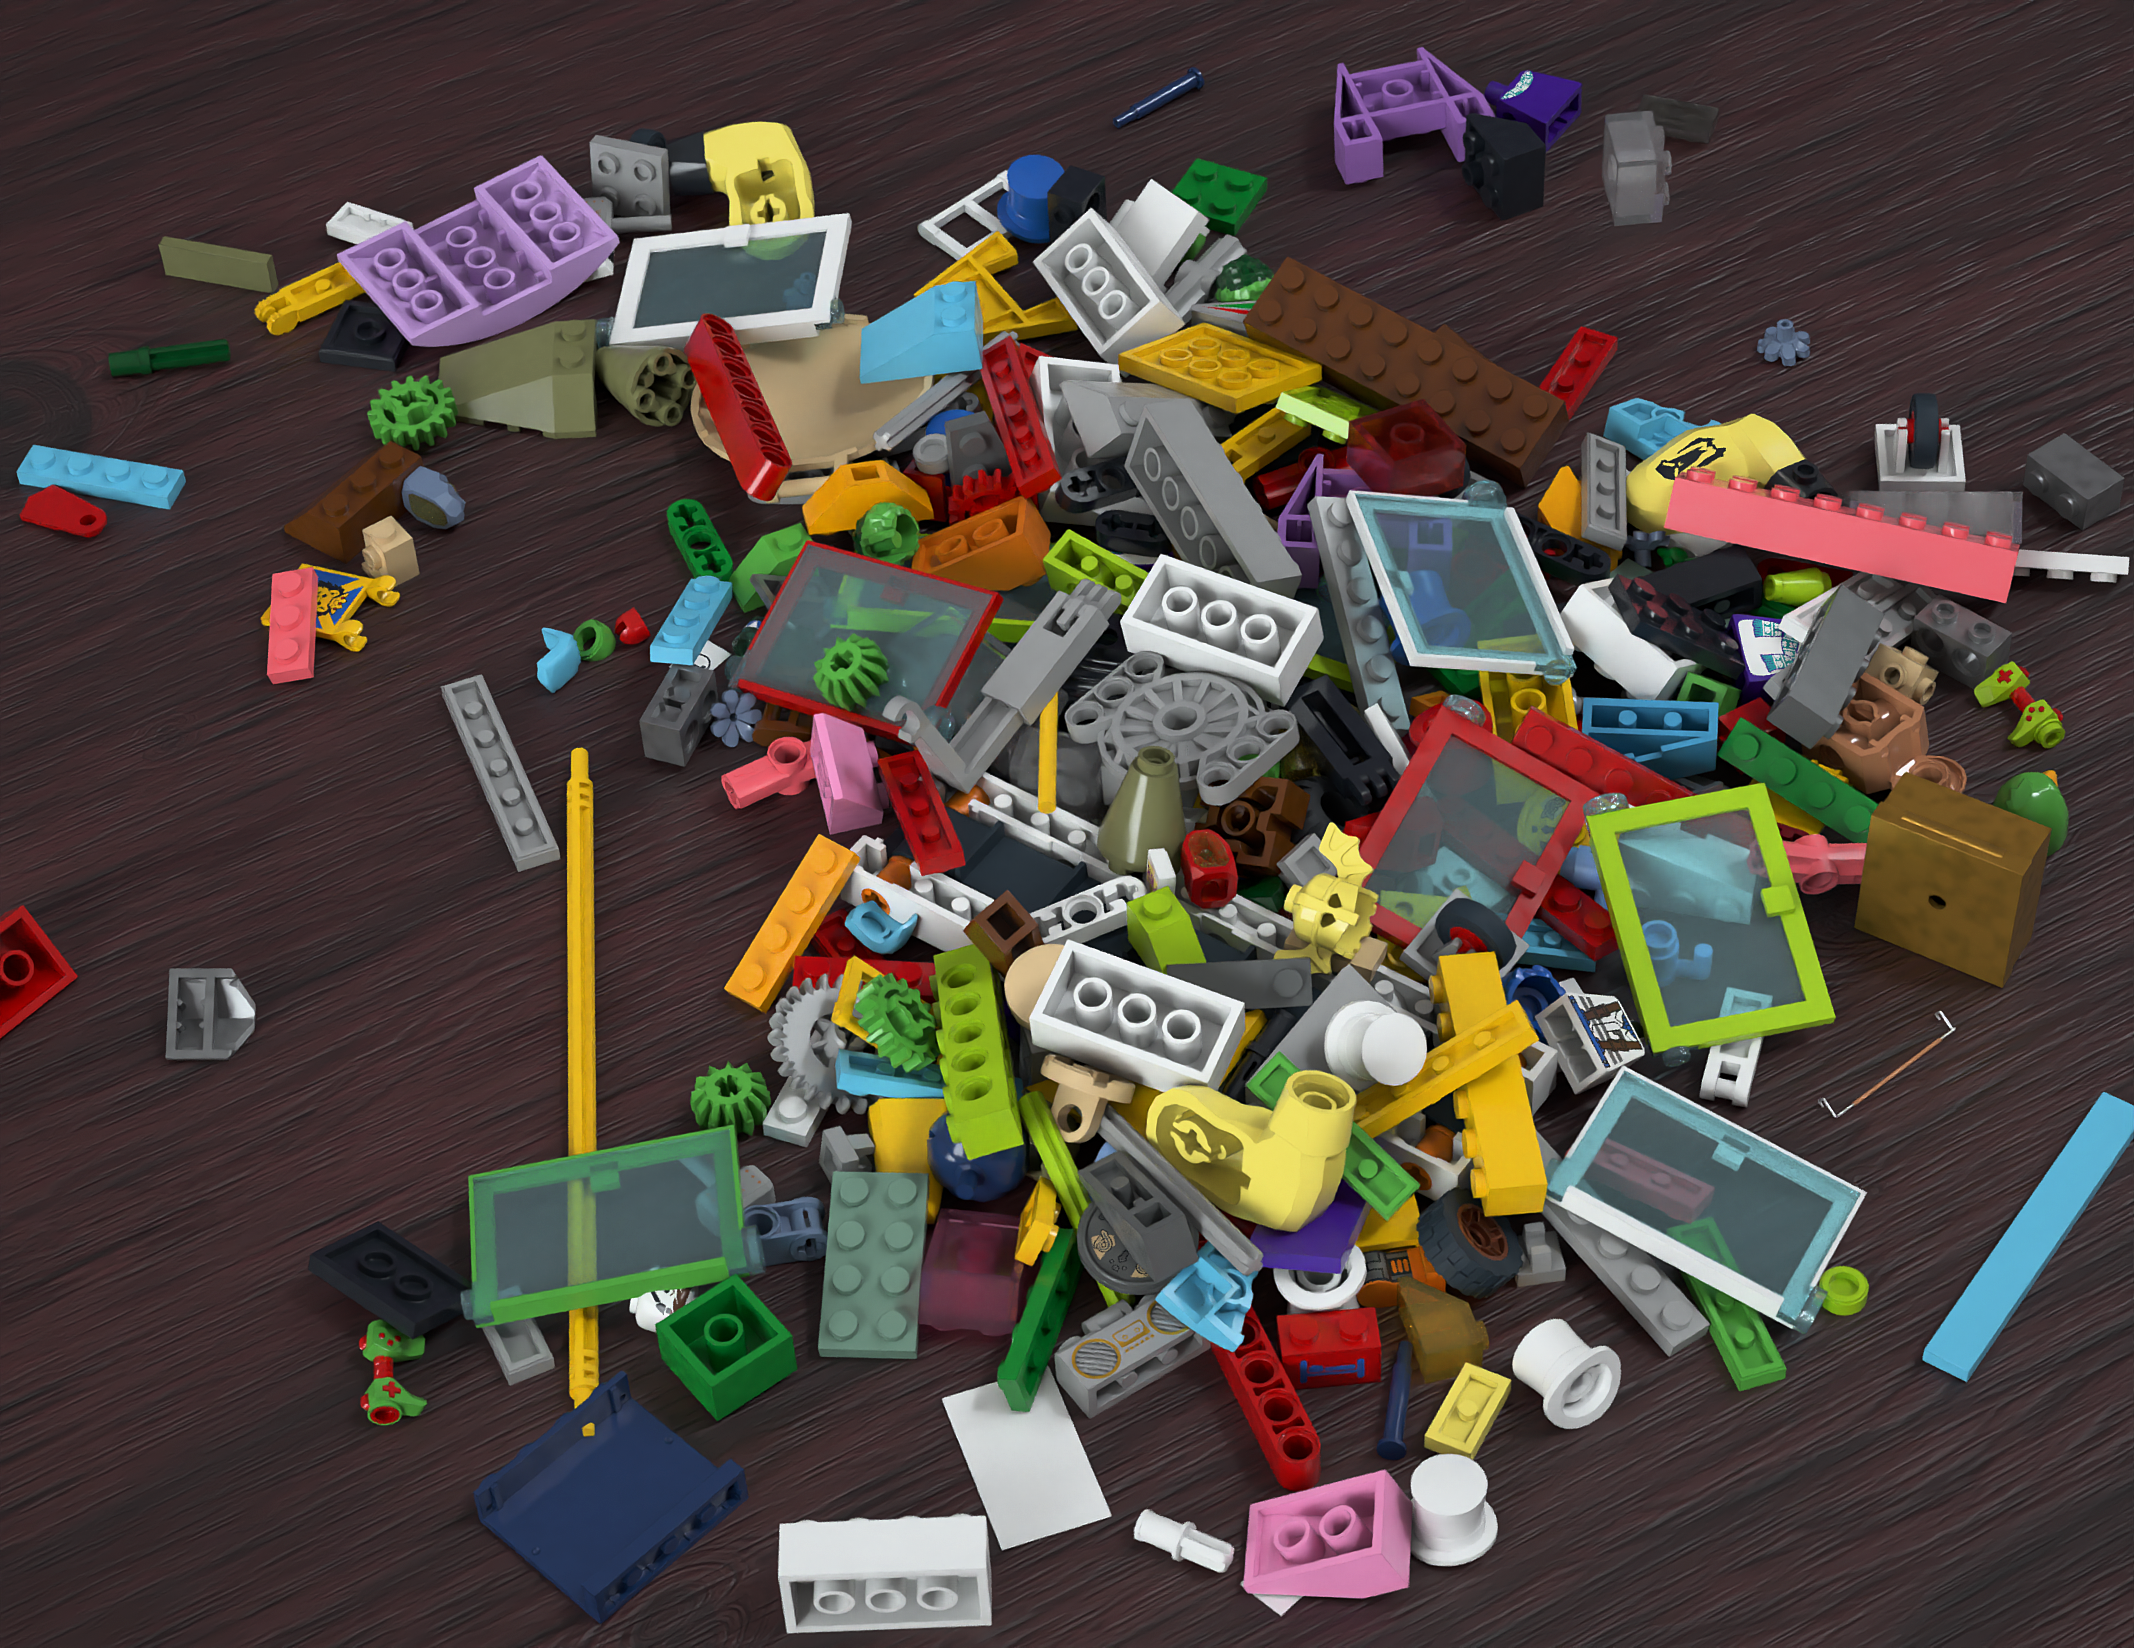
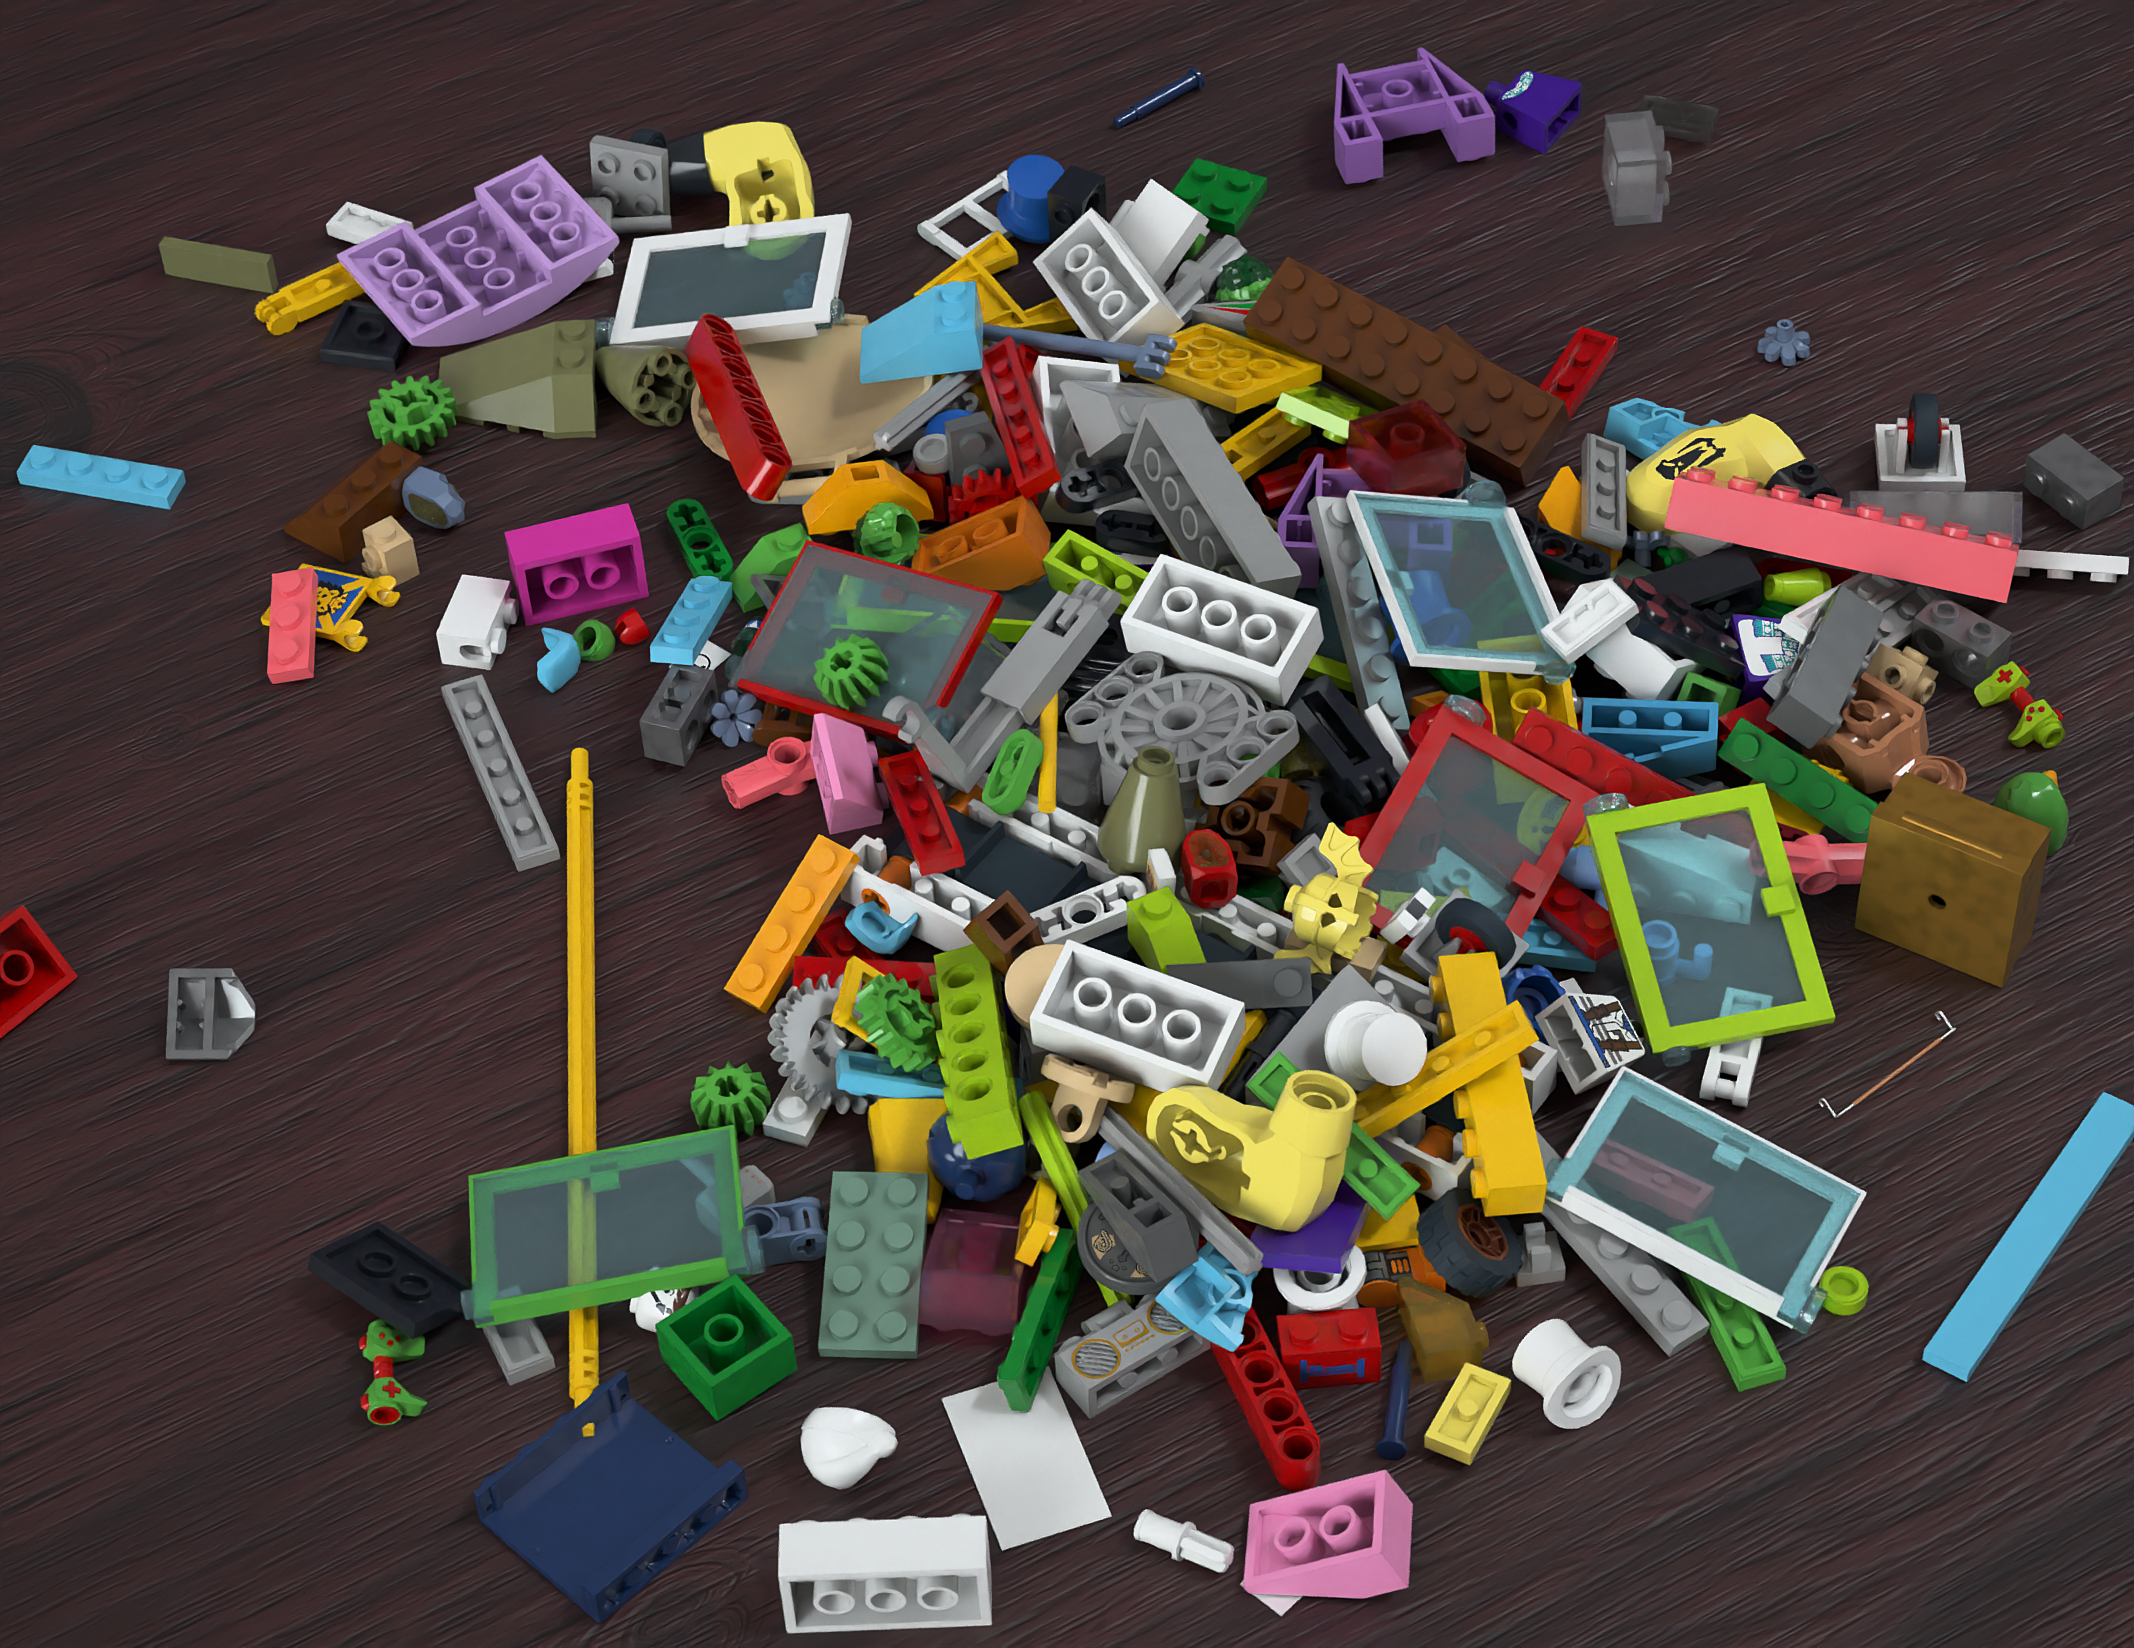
red piece [20,484,107,538] -> none
dark green axle [109,339,231,377] -> none
light grey tile [819,1126,875,1185] -> none
white piece [1410,1454,1498,1566] -> none
black slope [1462,113,1546,221] -> none
none -> white brick [436,574,519,670]
none -> dark pink brick [504,503,649,626]
none -> white piece [800,1407,898,1490]
none -> bright green plate [982,729,1044,815]
none -> sand blue hinge [983,323,1177,379]
none -> white plate [1379,887,1436,945]
none -> white plate [1540,578,1639,665]

